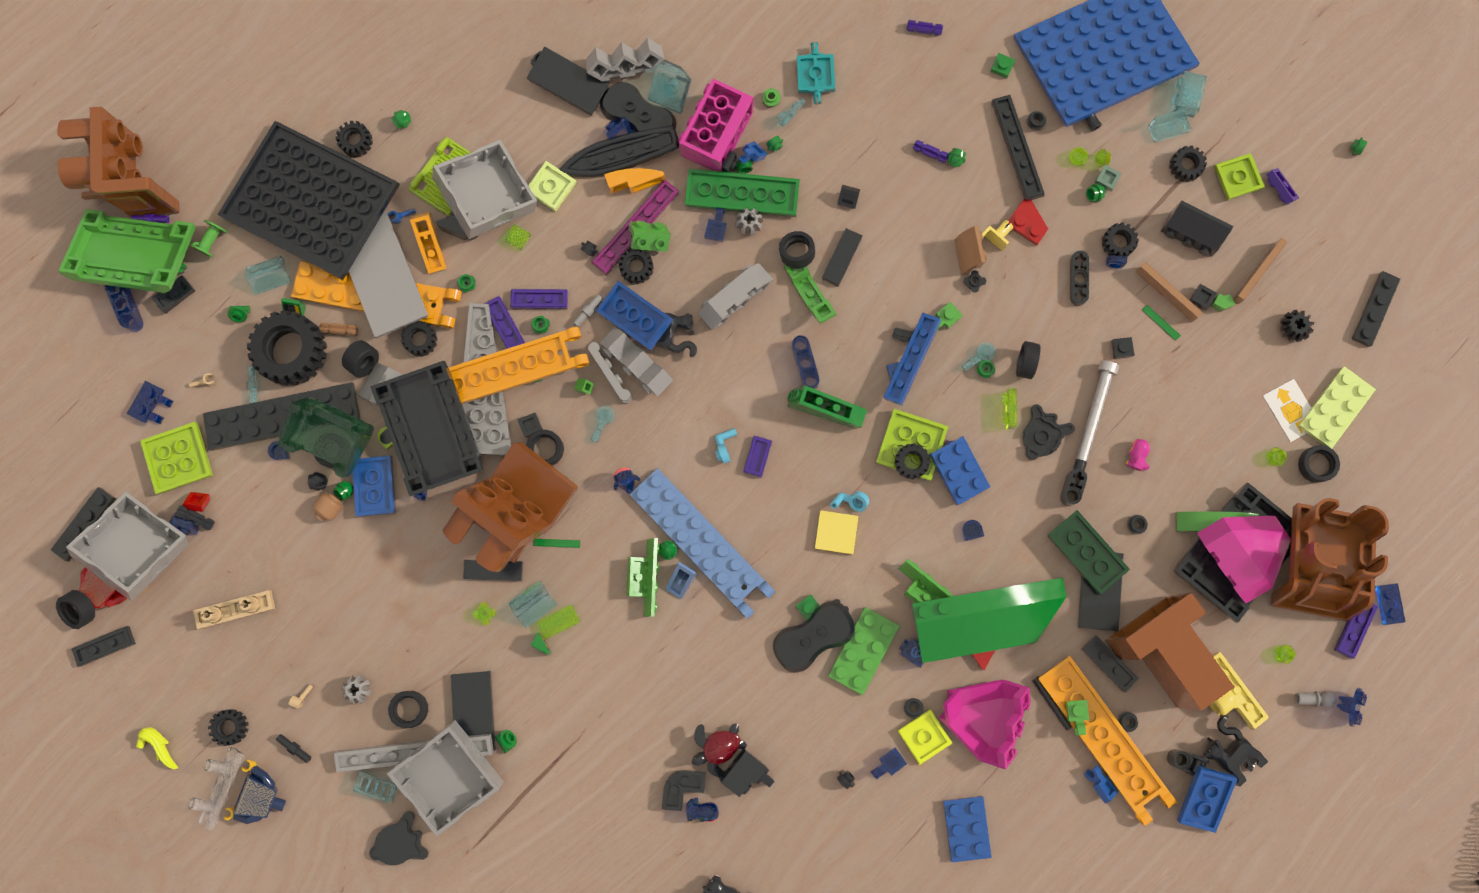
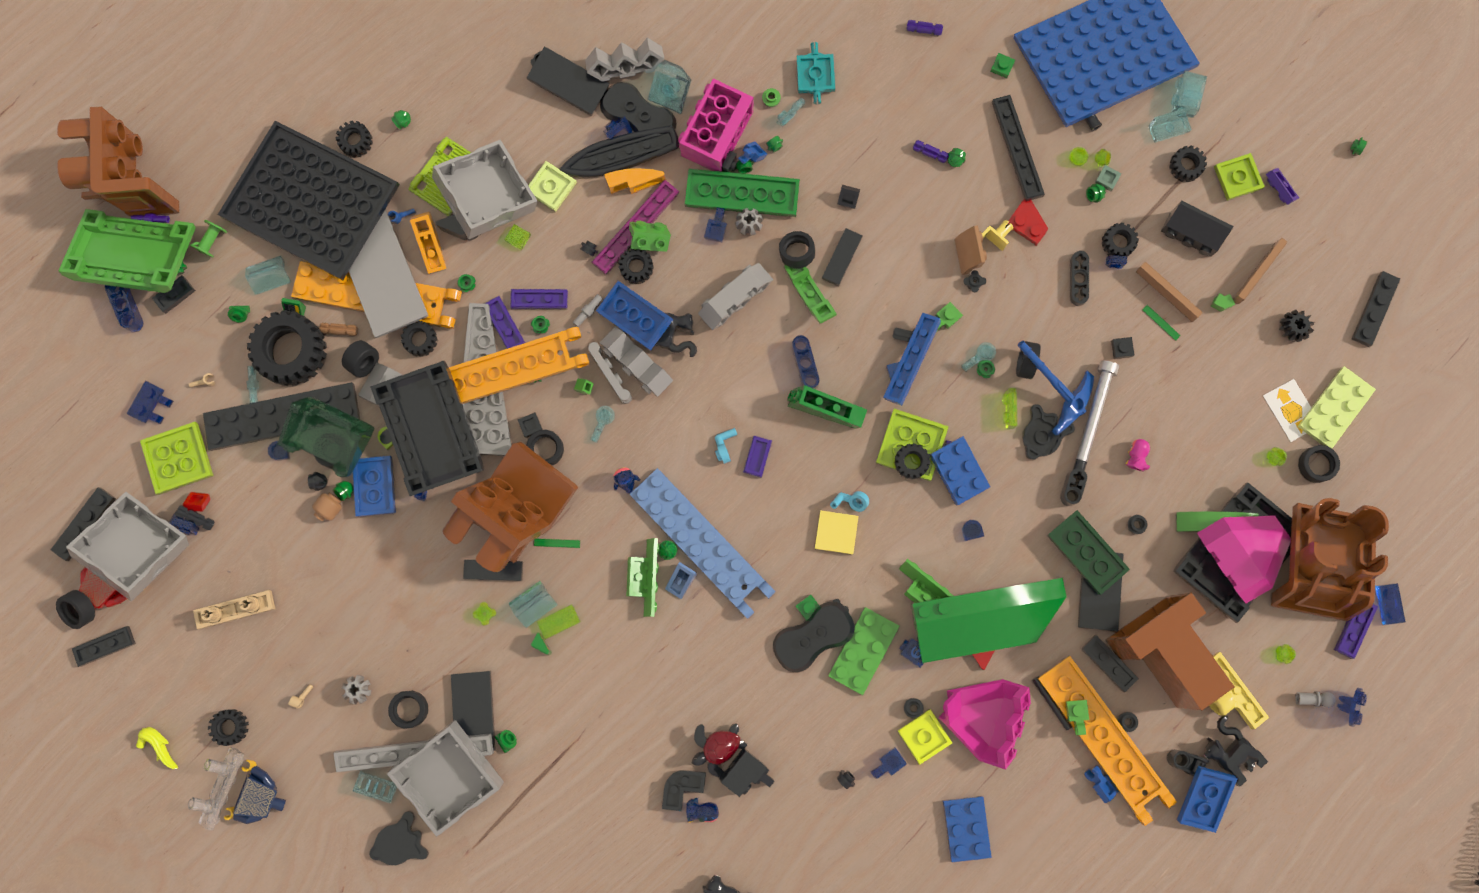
black bar [276,734,312,763] -> none
black plate [1027,111,1046,130] -> none
black plate [1189,284,1217,311] -> none
none -> blue piece [1018,341,1095,435]

